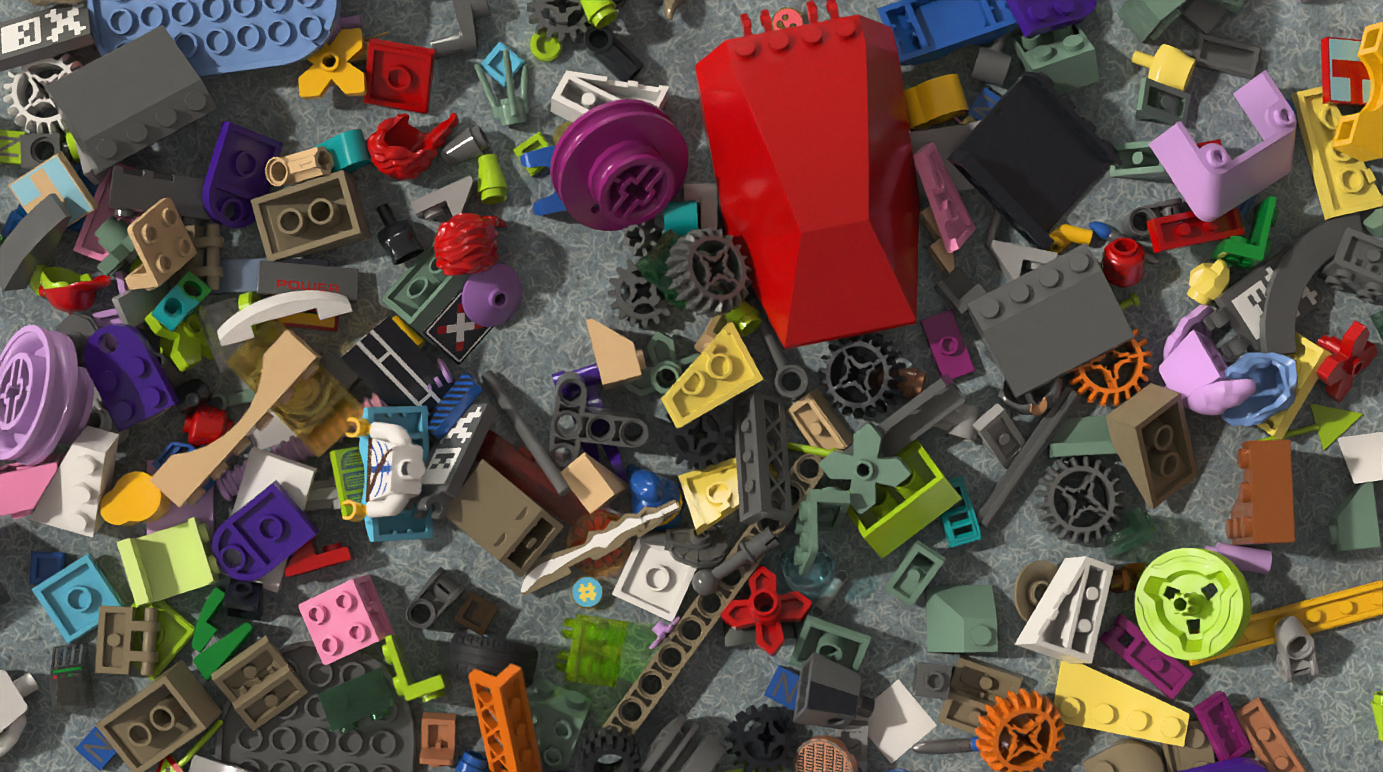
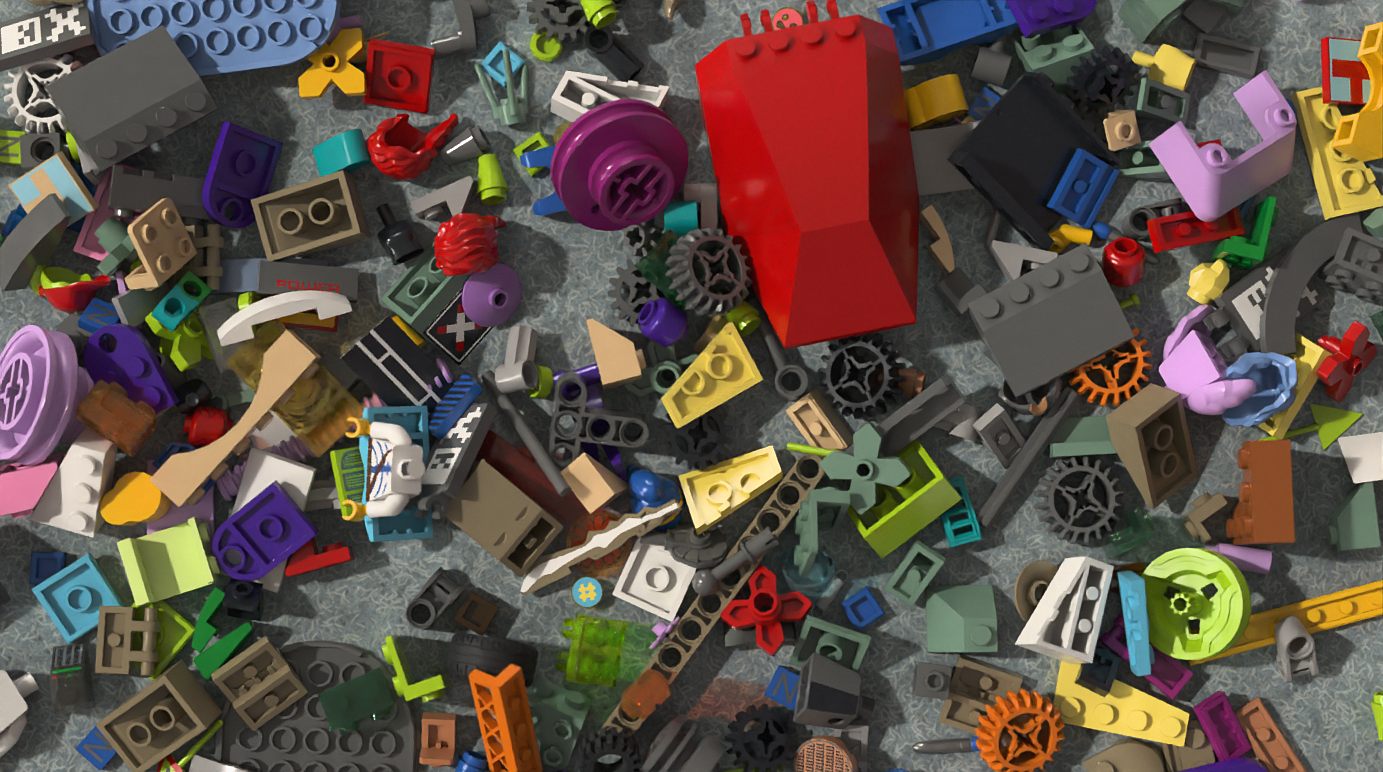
tan piece [265,146,334,186] -> none
bright pink bracket [298,574,396,665] -> none
dark grey fence [733,390,793,525] -> none
white sticker [854,679,937,764] -> none
bright pink wing [913,141,977,254] -> none
magenta plate [920,309,975,380] -> none
none -> clear orange brick [76,379,157,457]
none -> blue tile [78,297,121,340]
none -> light grey piece [495,325,539,393]
none -> lime tile [527,365,553,399]
none -> clear orange brick [619,668,671,720]
none -> dark purple head [638,298,689,347]
none -> blue tile [839,586,886,632]
none -> blue plate [1047,148,1120,229]
none -> black gear [1066,46,1139,116]
none -> black bracket [1074,647,1121,697]
none -> tan bracket [1103,109,1141,151]
none -> medium azure wing [1117,570,1154,676]
none -> dark tan bracket [1181,492,1228,543]

